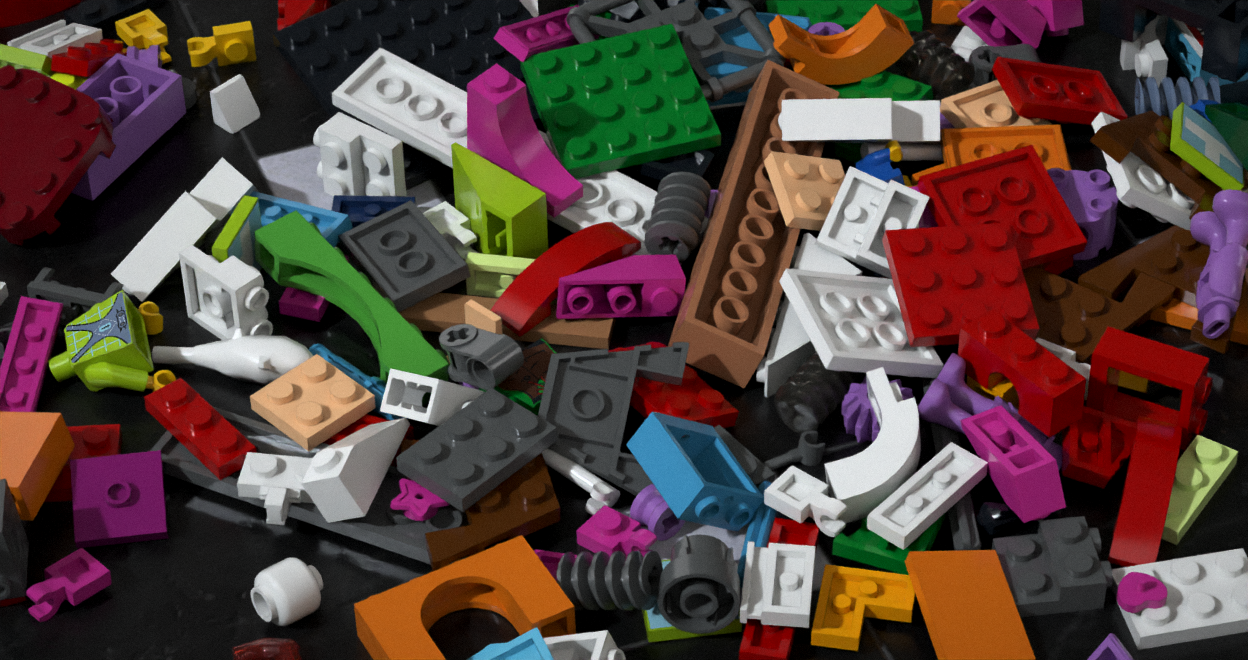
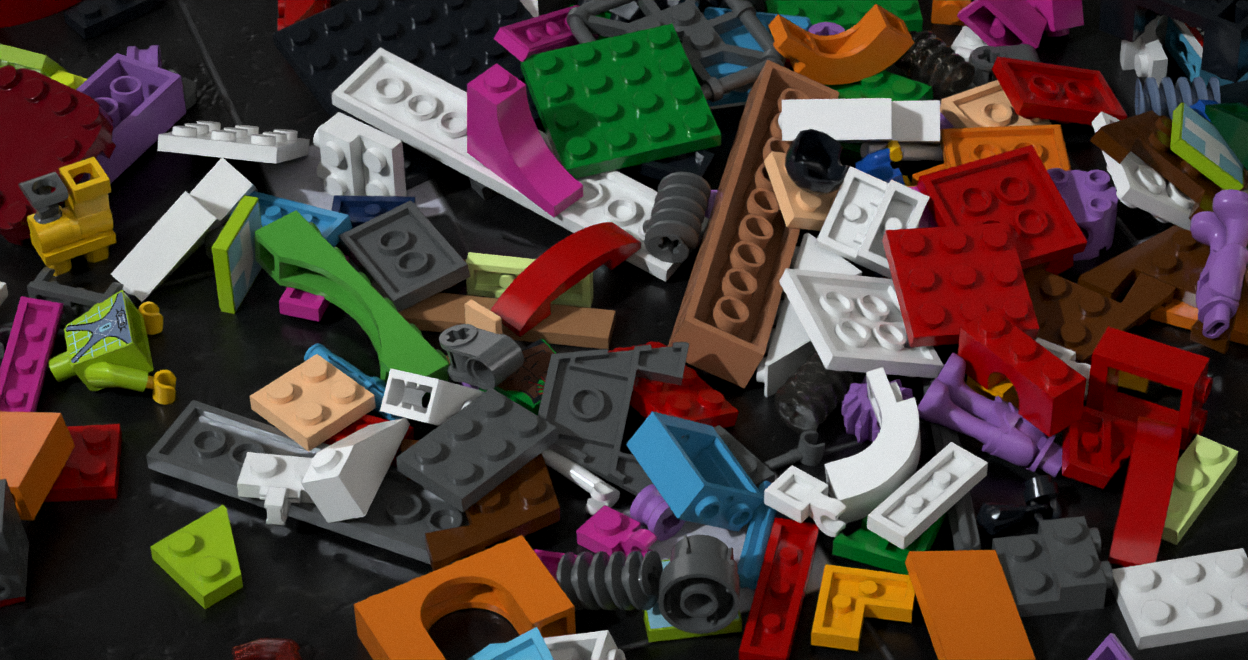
white plate [7,20,103,59] -> none
dark pink plate [26,547,111,622] -> none
red plate [51,39,127,77] -> none
magenta plate [70,450,168,548] -> none
yellow plate [115,9,172,64] -> none
red plate [144,378,256,480] -> none
white piece [152,328,313,385] -> none
white plate [179,245,273,340] -> none
yellow plate [187,21,256,67] -> none
white slope [210,74,260,134] -> none
white head [251,557,323,626] -> none
dark pink plate [390,478,449,521] -> none
white plate [423,201,478,260] -> none
lime slope [451,142,548,259] -> none
dark pink slope [556,254,686,319] -> none
white plate [740,541,816,628] -> none
dark pink slope [960,405,1066,523] -> none
dark pink piece [1116,572,1168,613] -> none
none -> yellow hips [18,157,117,276]
none -> lime wing [150,505,243,609]
none -> white plate [157,121,310,164]
none -> black hair [785,129,848,195]

